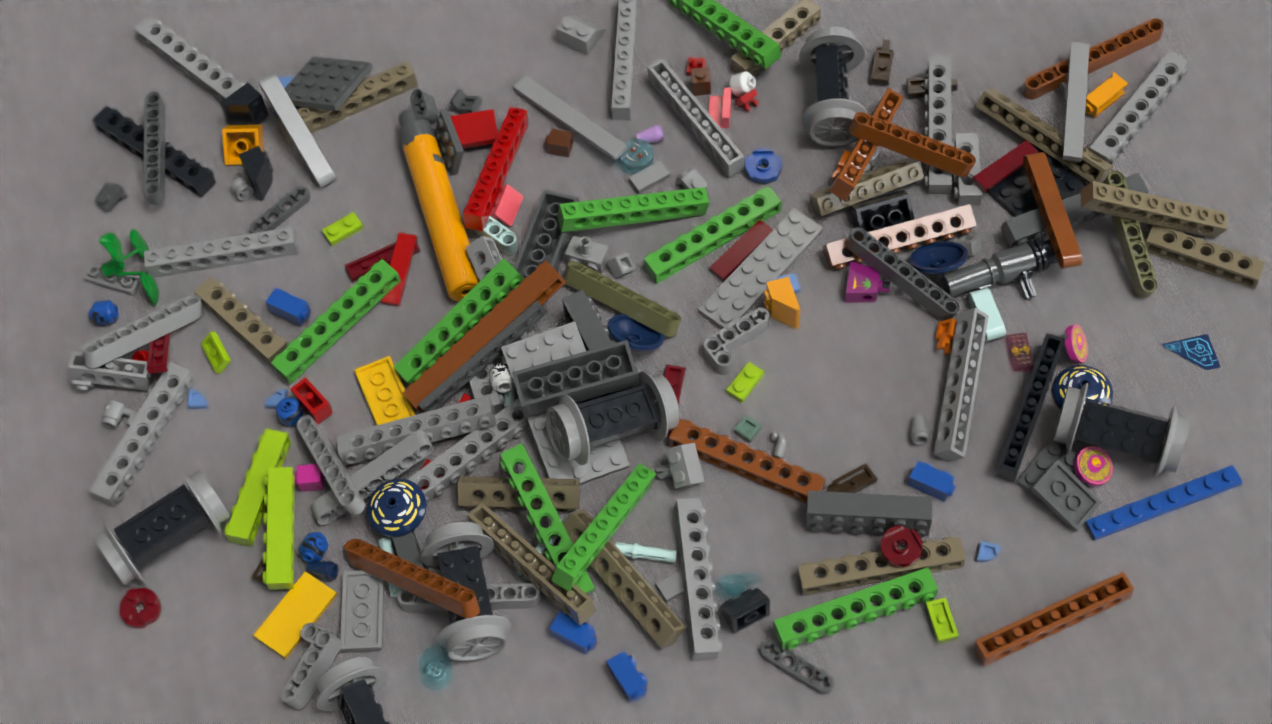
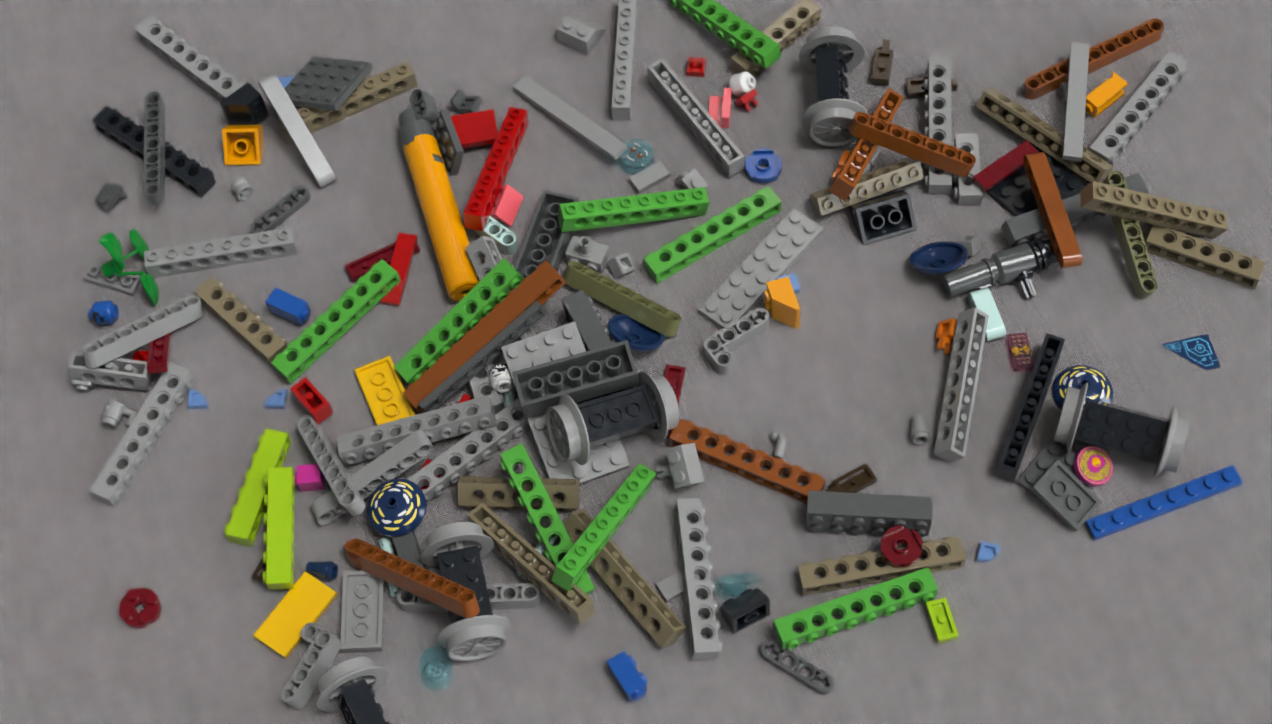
black brick [93,470,230,585] -> none
lime plate [201,332,231,373] -> none
black slope [239,146,274,202] -> none
blue head [276,397,304,426] -> none
blue head [298,532,329,562] -> none
lime plate [322,212,364,246] -> none
reddish brown brick [545,128,574,157] -> none
blue brick [549,611,597,655] -> none
light aqua pin [615,542,677,563] -> none
lavender cone [636,124,664,144] -> none
reddish brown brick [691,67,711,96] -> none
dark red tile [709,220,773,282] -> none
lime plate [726,362,765,403] -> none
sand green tile [734,415,762,443] -> none
brick [823,204,977,270] -> none
magenta torso [845,262,890,303] -> none
dark grey beam [846,227,960,321] -> none
blue brick [908,461,956,502] -> none
dark orange brick [973,572,1135,667] -> none
dark pink tile [1065,324,1088,364] -> none

